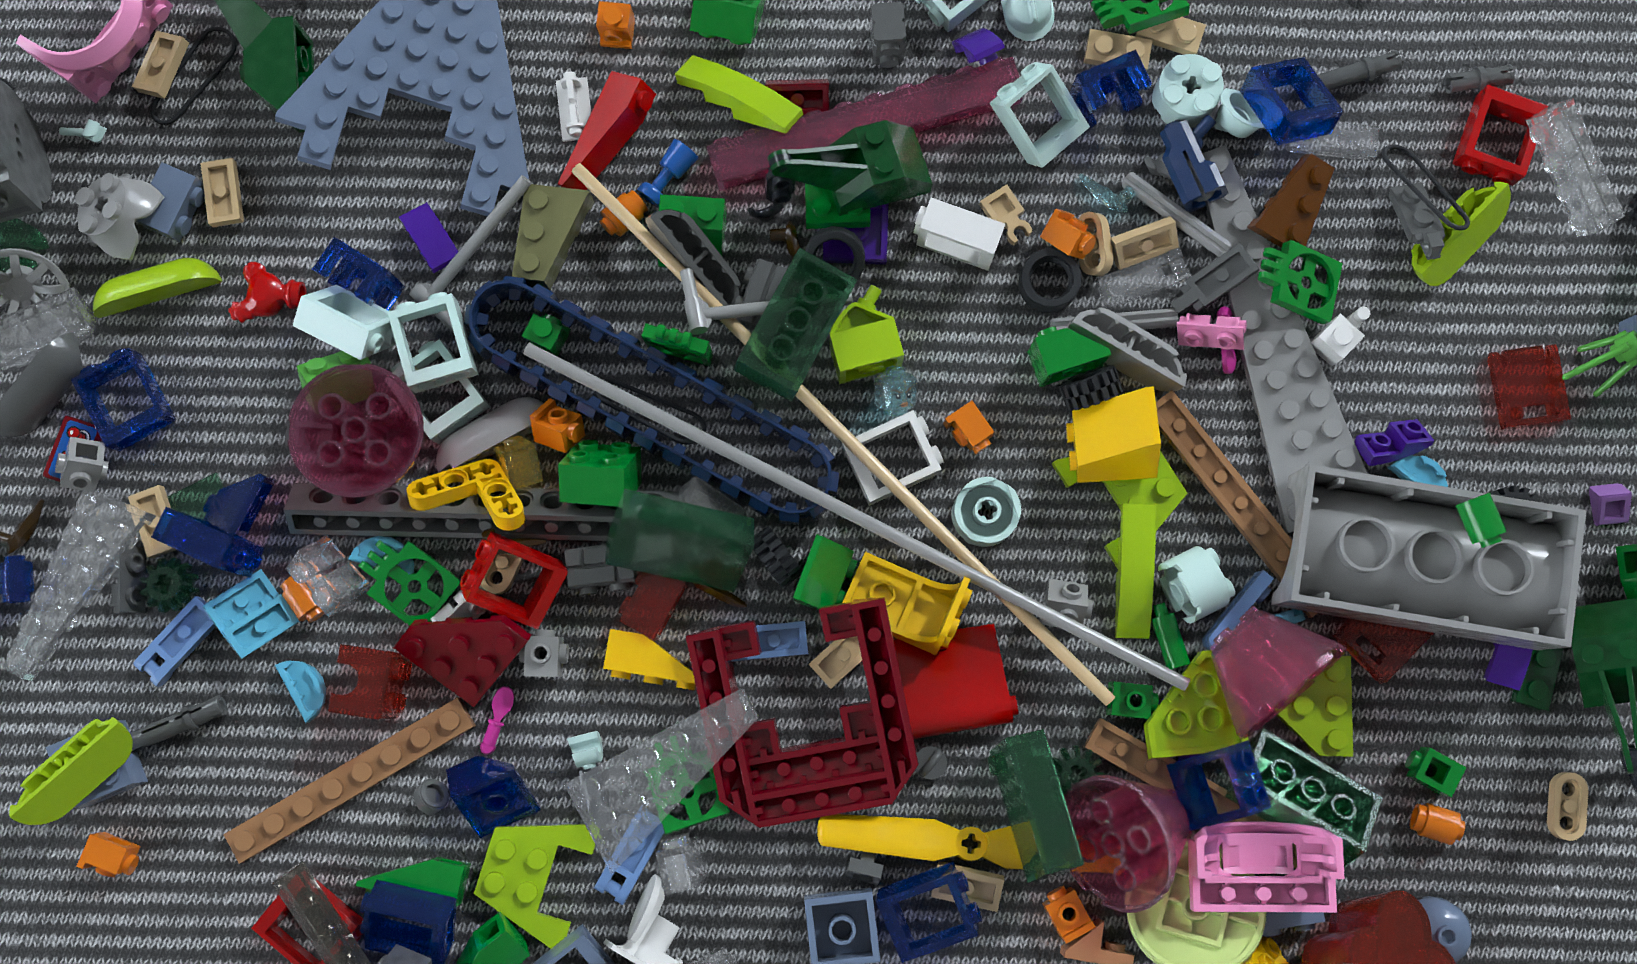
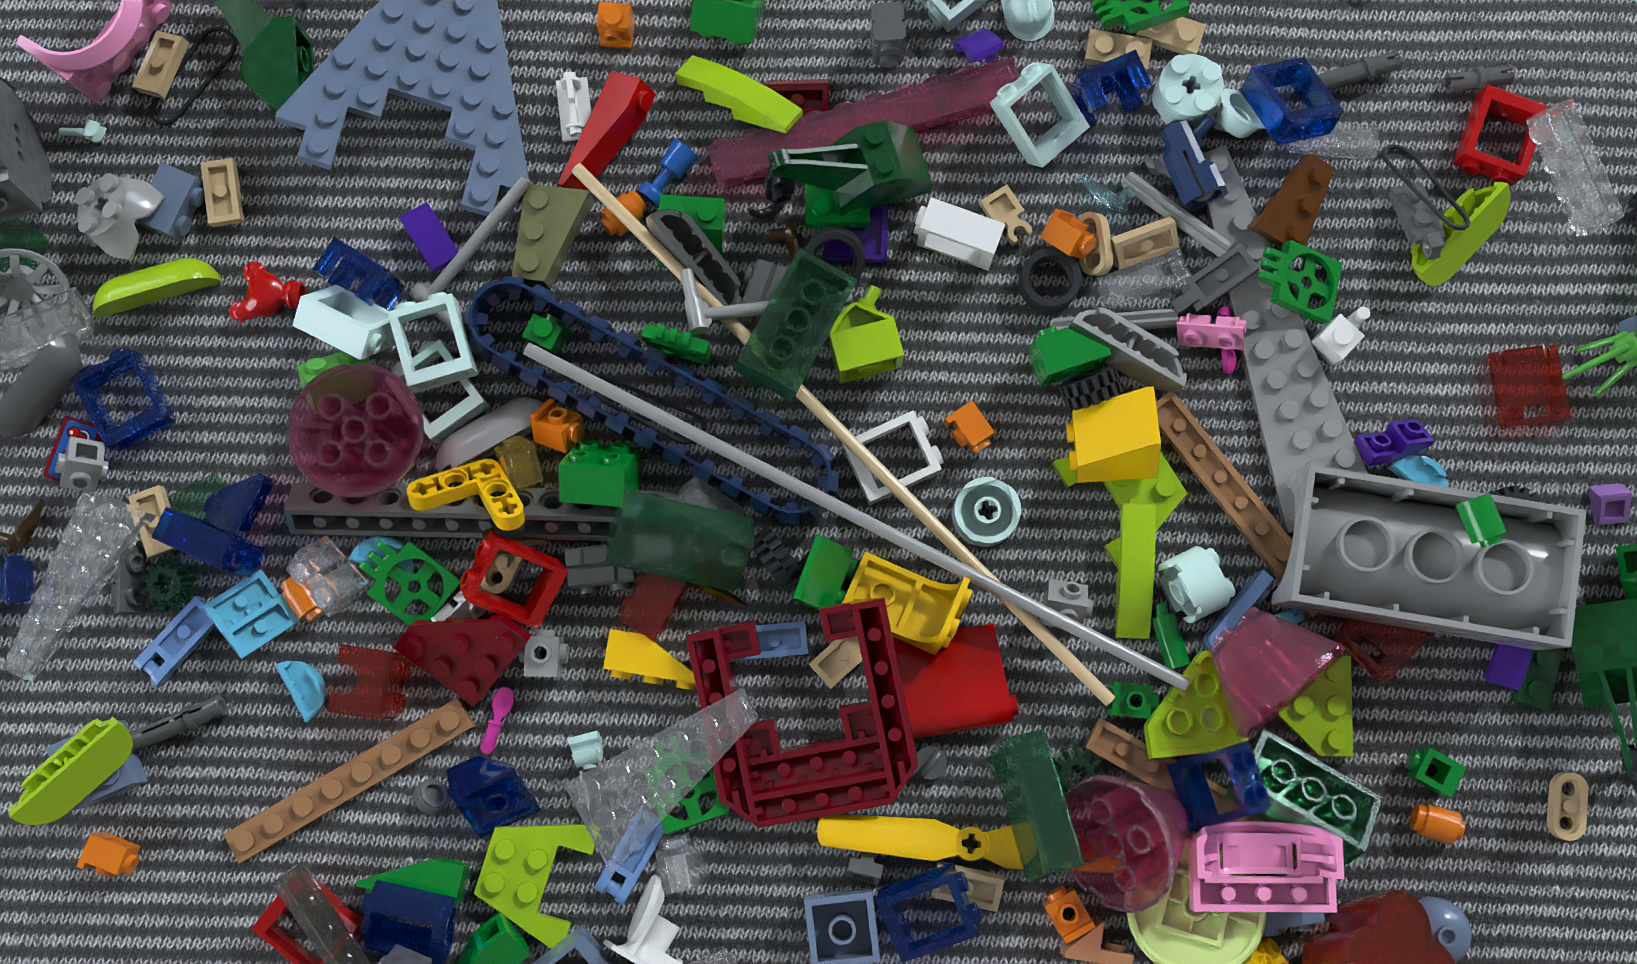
clear light blue head [874,366,917,416] -> none

